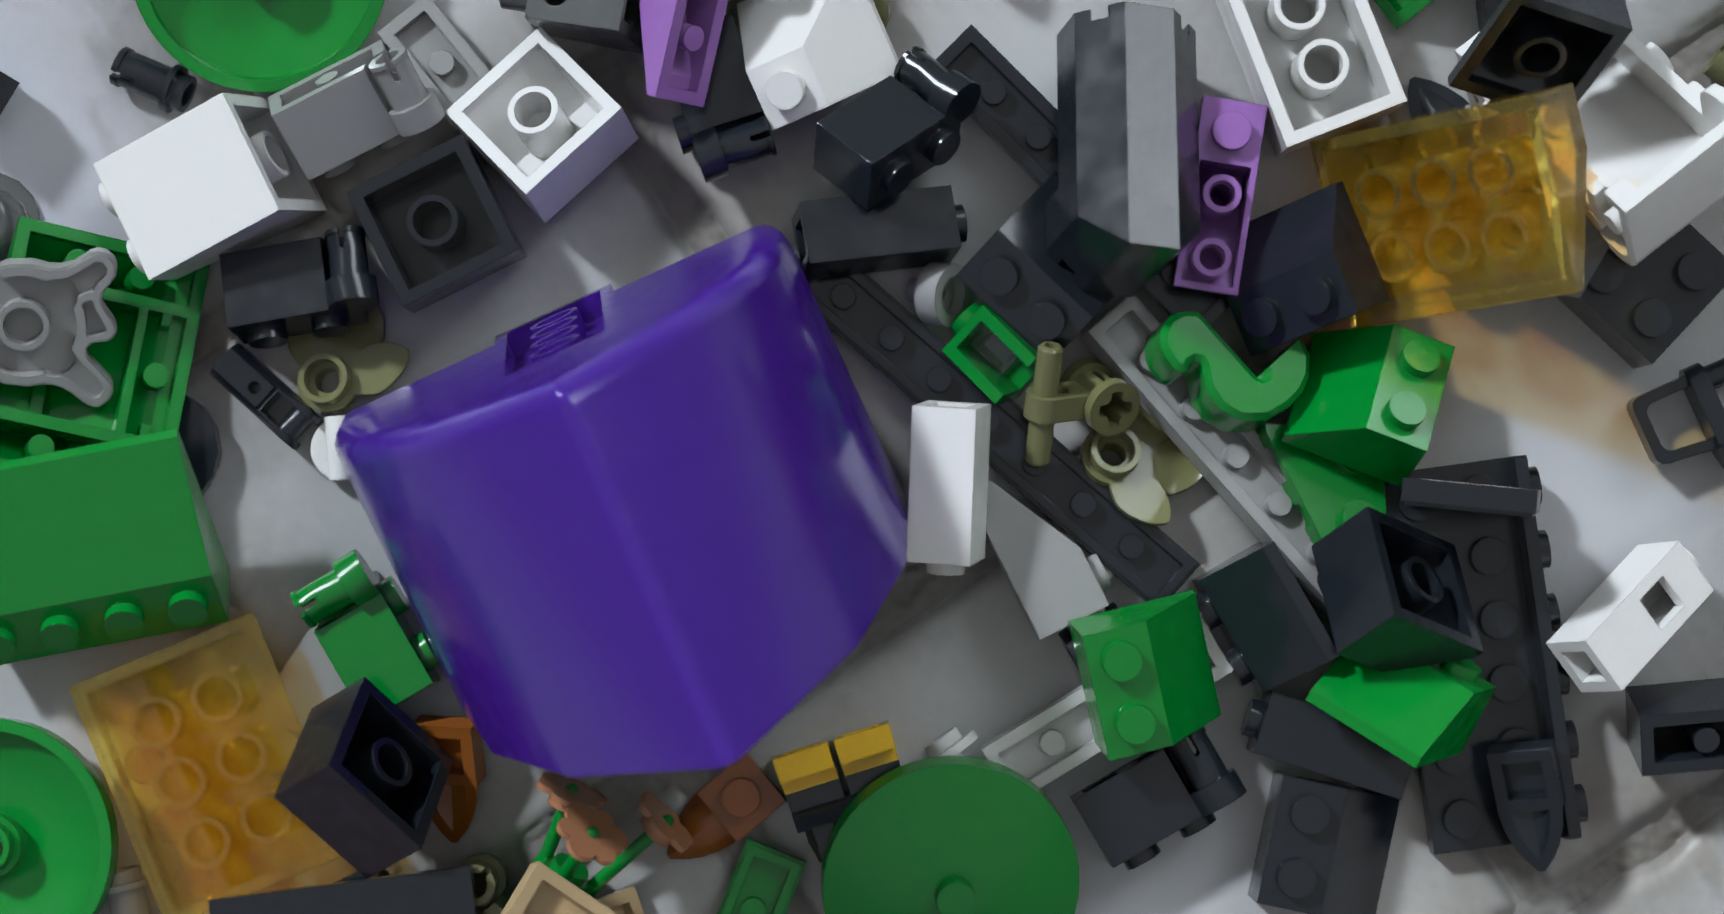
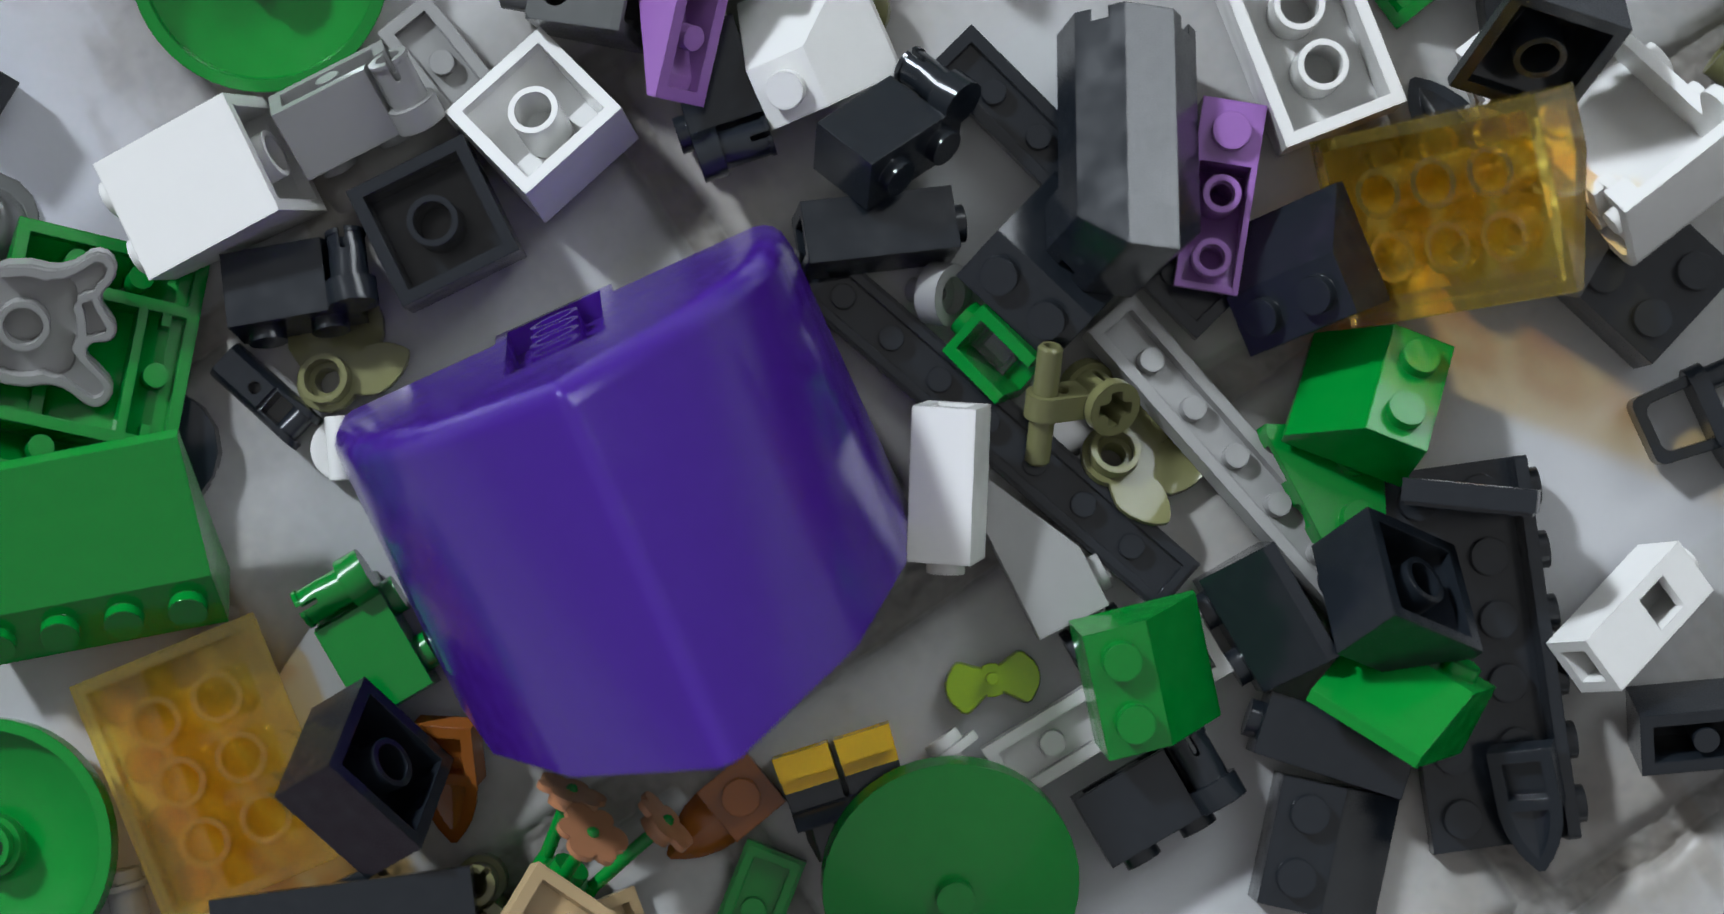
black pin [109,46,197,113] -> none
green animal [1144,311,1310,432] -> none
none -> lime piece [944,650,1041,715]

